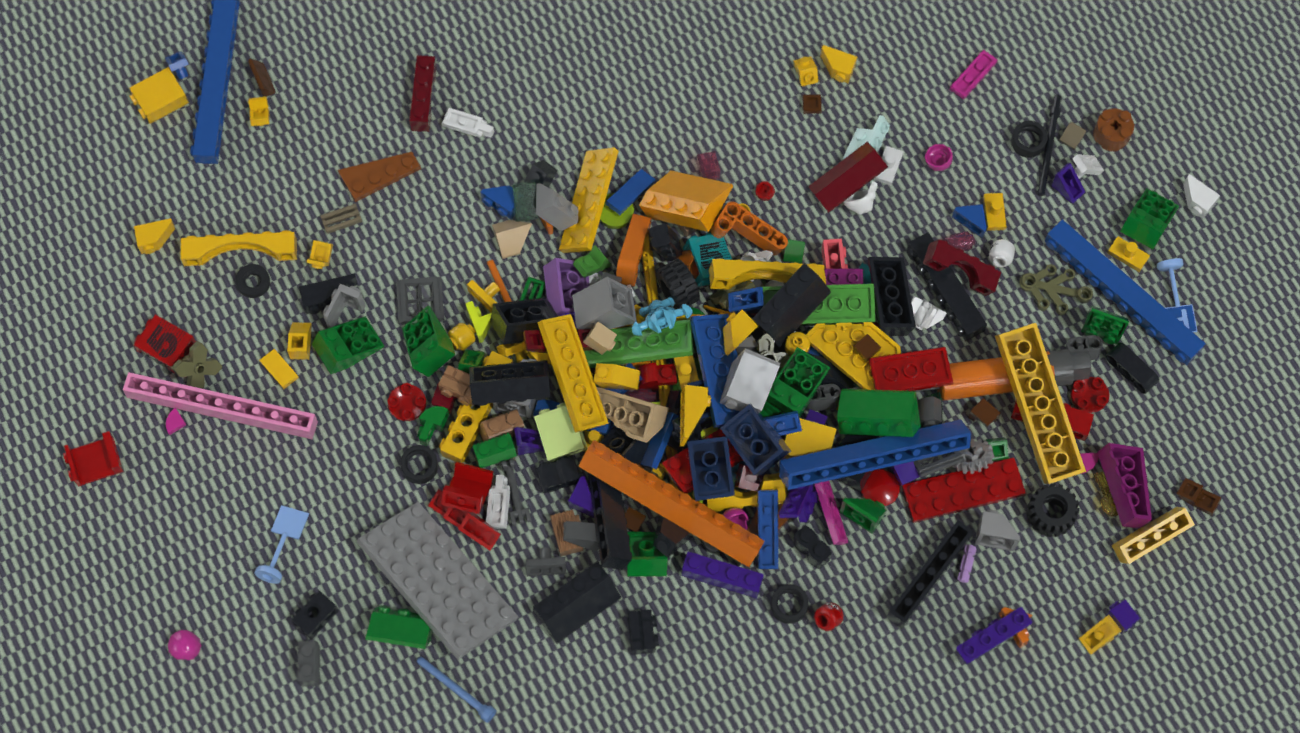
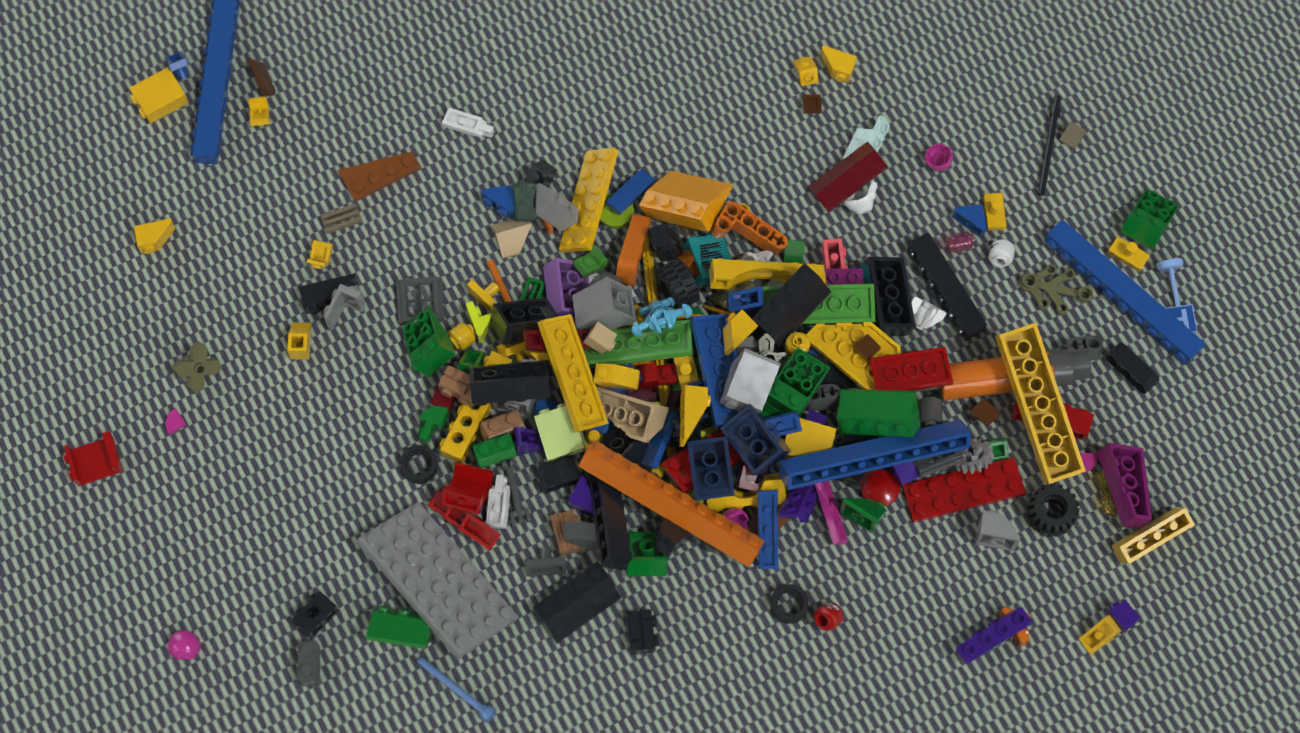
bright pink brick [123,372,318,440] -> none
red panel [134,314,196,373] -> none
yellow arch [181,230,297,266] -> none
black tyre [235,264,270,298] -> none
light blue piece [254,505,309,584] -> none
yellow tile [259,349,299,389] -> none
green slope [312,316,384,375] -> none
red dish [387,383,426,421] -> none
dark red arch [409,55,437,132] -> none
reddish brown tile [625,507,646,532] -> none
dark purple brick [682,551,764,599] -> none
clear pink brick [697,151,720,180] -> none
red tile [755,181,775,201] -> none
black brick [793,525,832,569] -> none
white tile [874,146,904,186] -> none
black brick [886,520,974,629] -> none
dark red arch [923,239,1001,296] -> none
dark pink tile [950,49,998,100] -> none
lavender axle [957,545,976,583] -> none
black tyre [1011,121,1048,158] -> none
dark purple slope [1051,163,1085,204] -> none
red dish [1071,377,1110,413] -> none
white tile [1072,154,1104,179] -> none
green slope [1081,305,1129,345] -> none
dark orange brick [1093,108,1134,151] -> none
reddish brown slope [1177,478,1221,516] -> none
white slope [1183,174,1220,219] -> none

